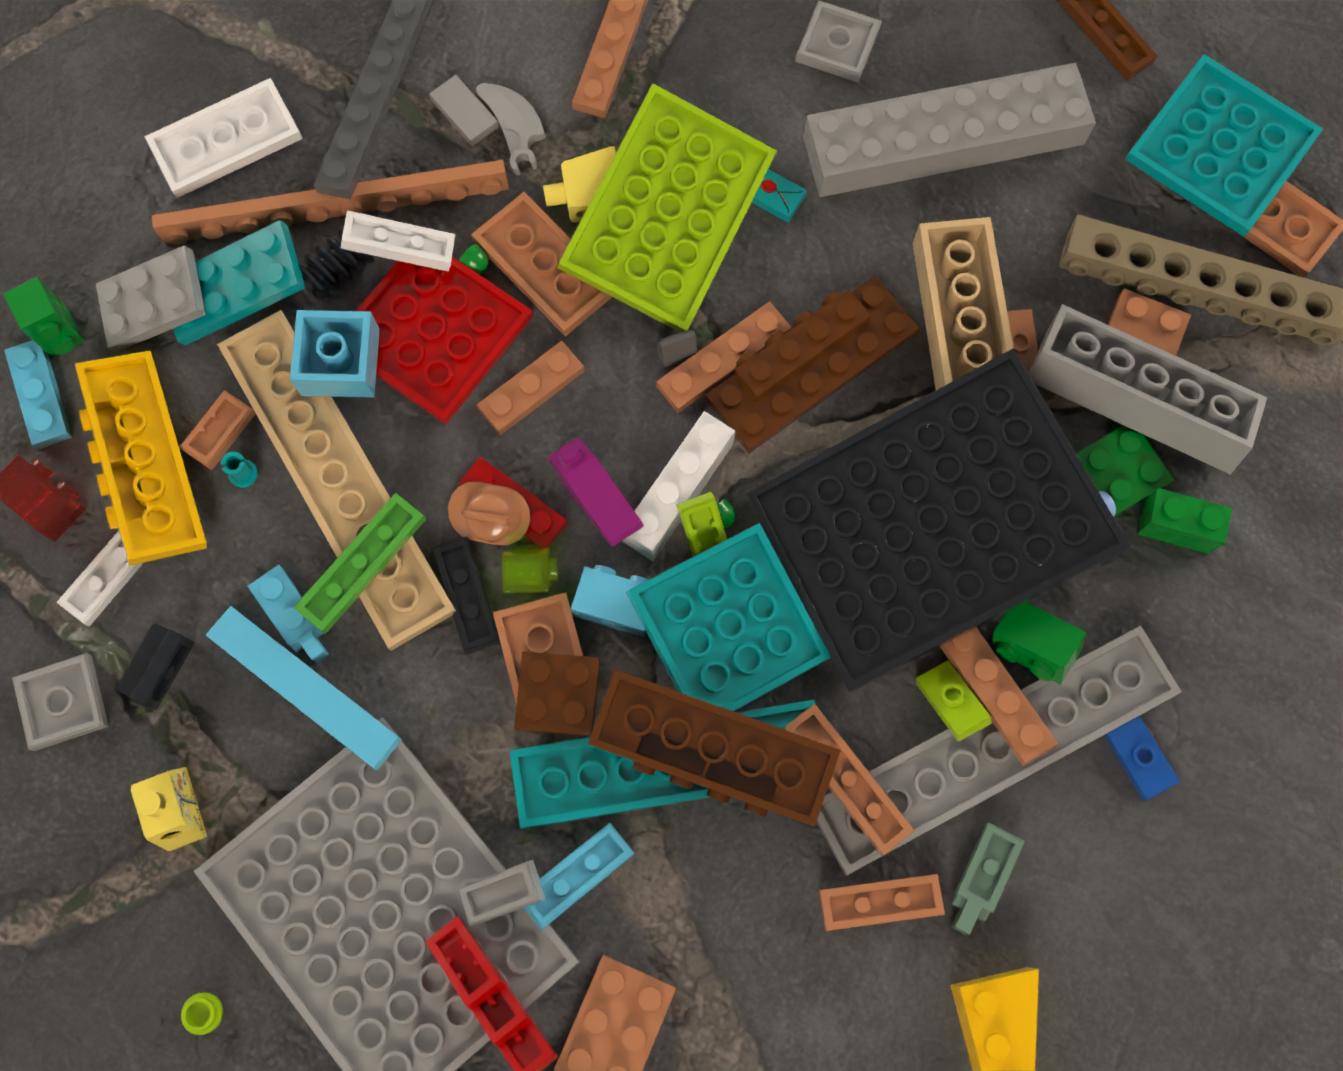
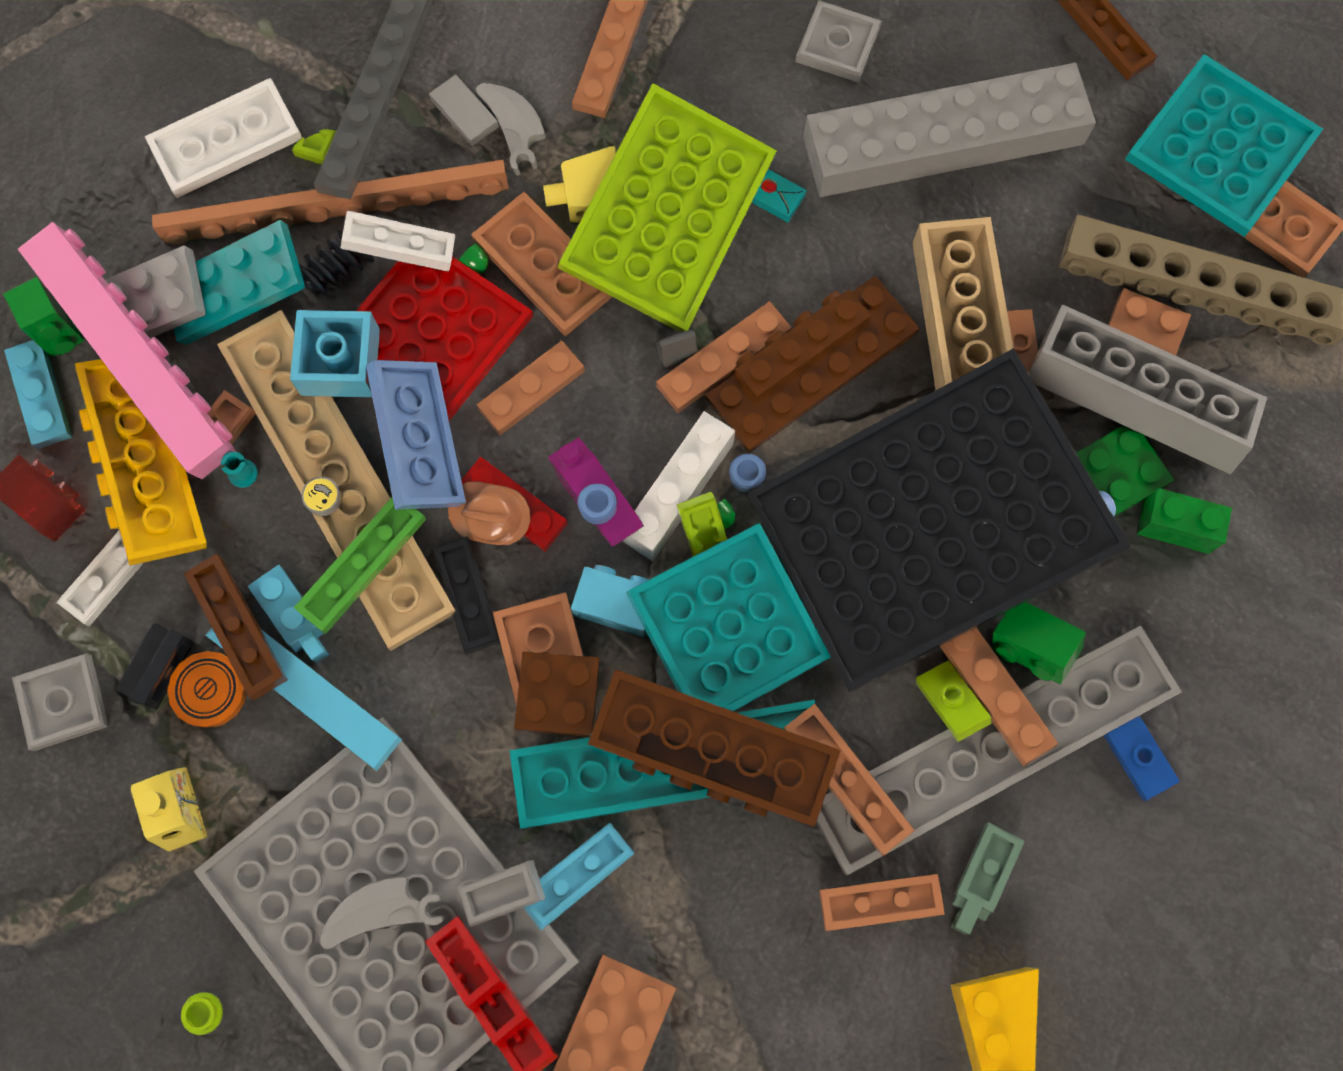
clear neon green brick [502,548,558,593] -> none
none -> bright pink brick [18,222,237,479]
none -> orange tile [167,651,247,728]
none -> reddish brown plate [184,554,288,701]
none -> lime tile [292,129,336,165]
none -> tile [302,477,342,516]
none -> light grey piece [320,876,444,949]
none -> medium blue plate [366,360,466,510]
none -> medium blue tile [578,484,617,524]
none -> medium blue tile [729,454,766,492]

